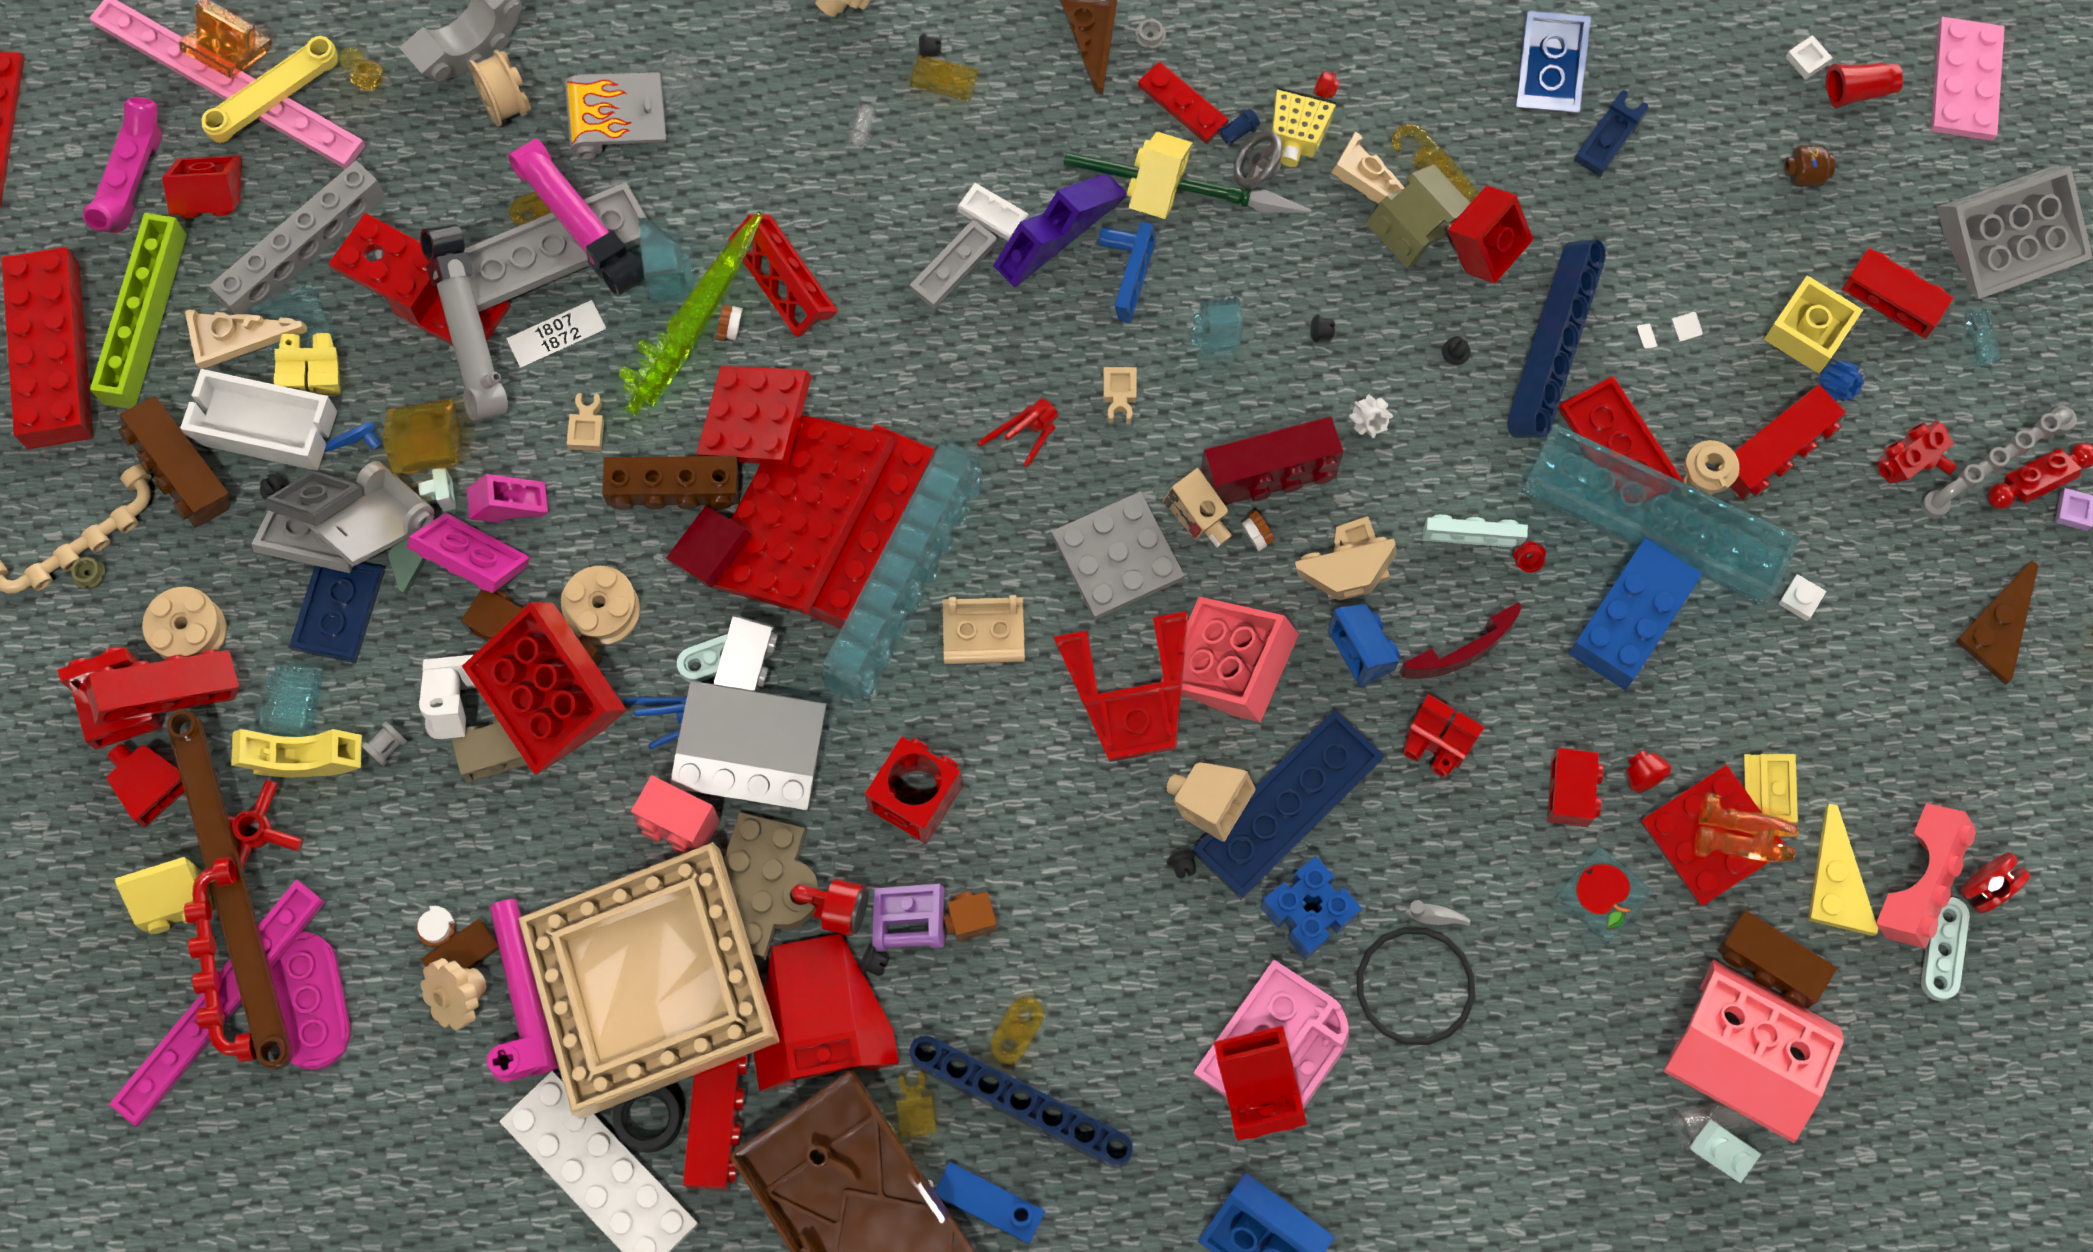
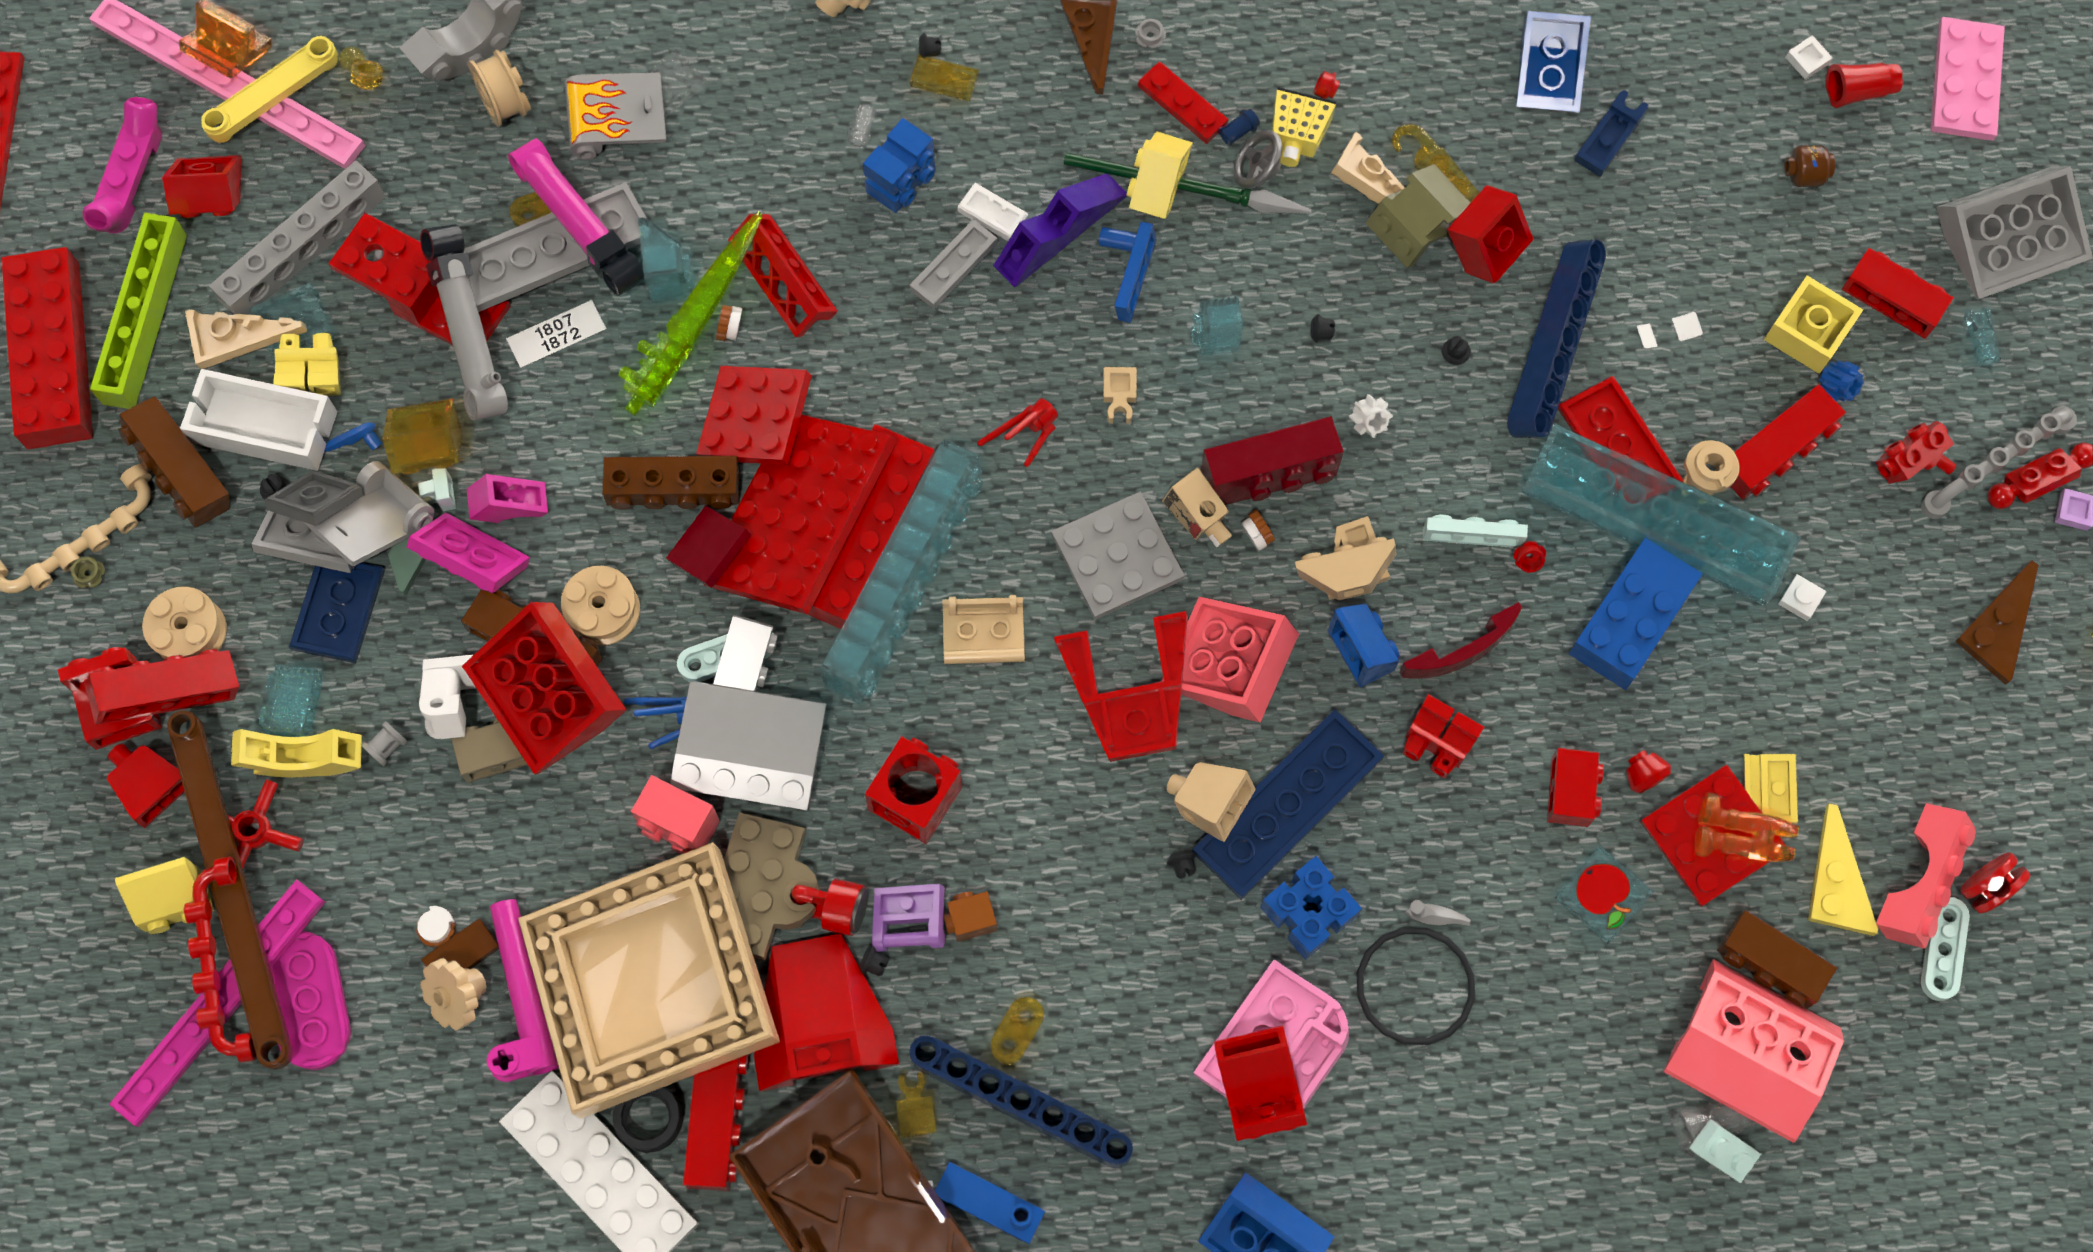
tan plate [566,393,604,451] -> none
none -> blue brick [863,118,936,213]

